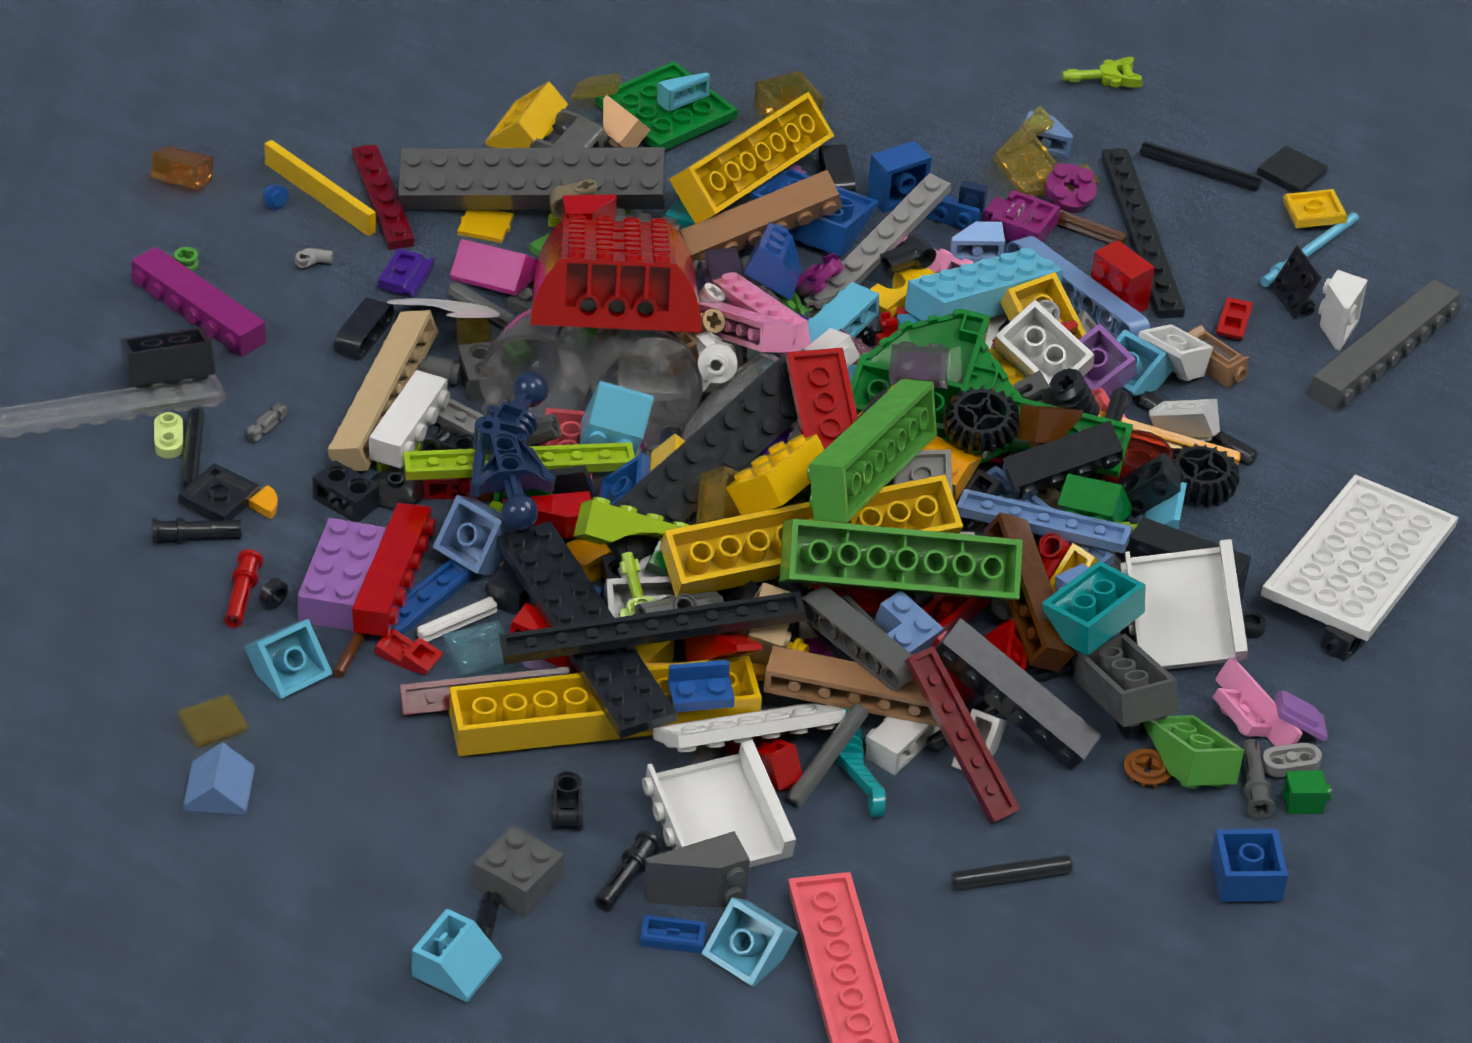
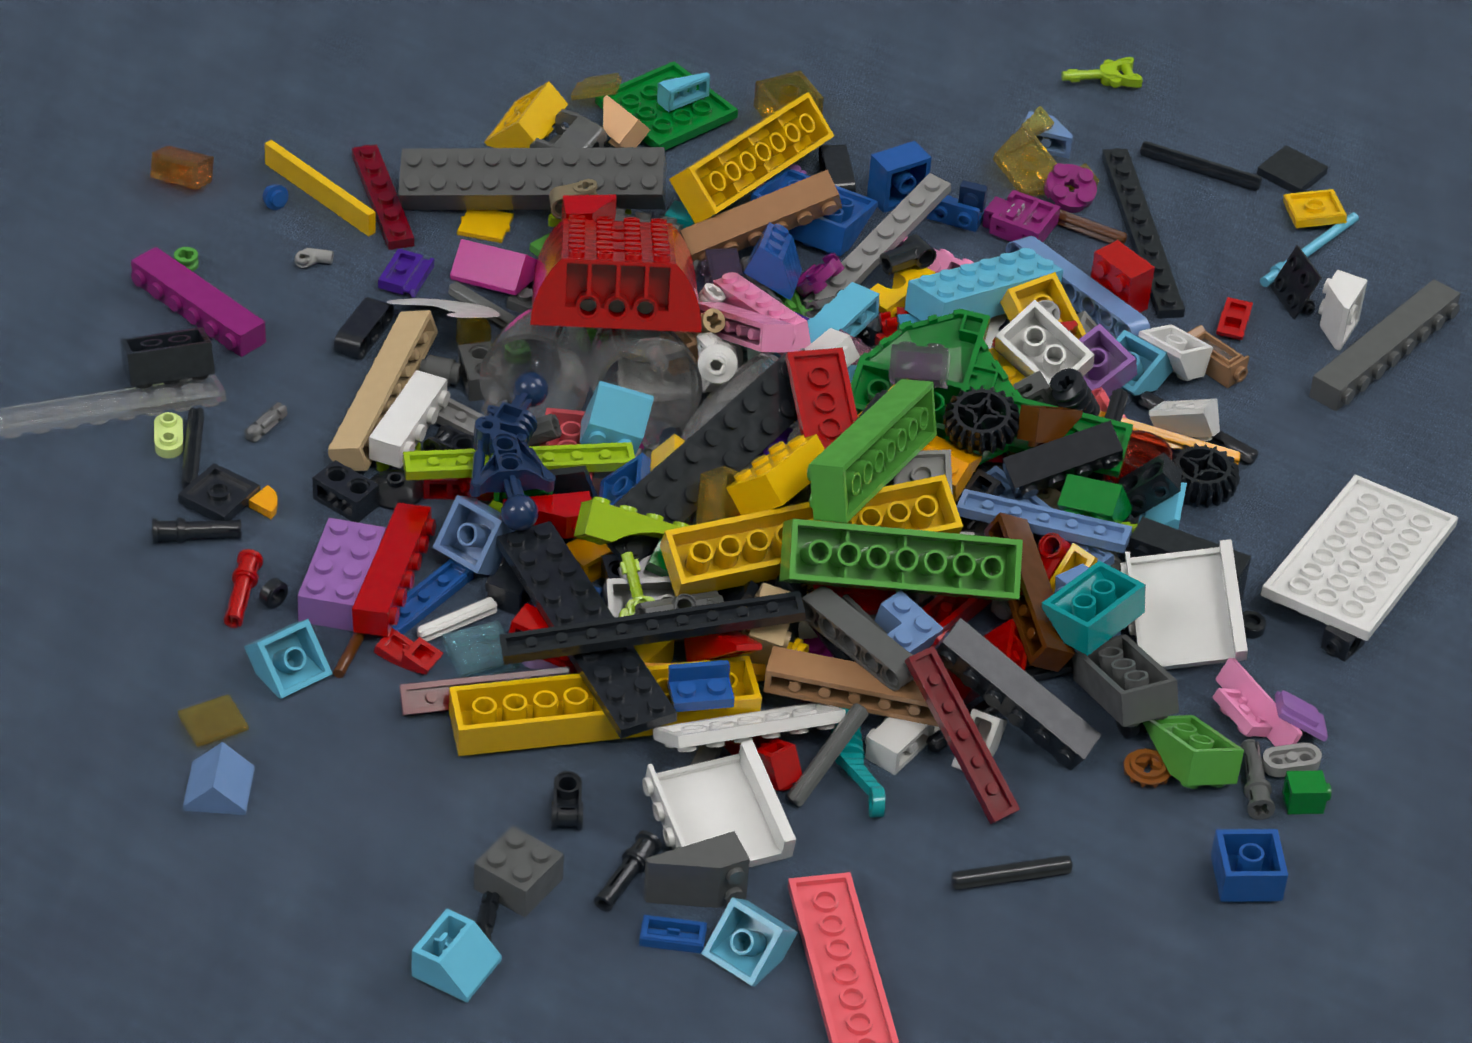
light blue slope [950,221,1005,262] -> none

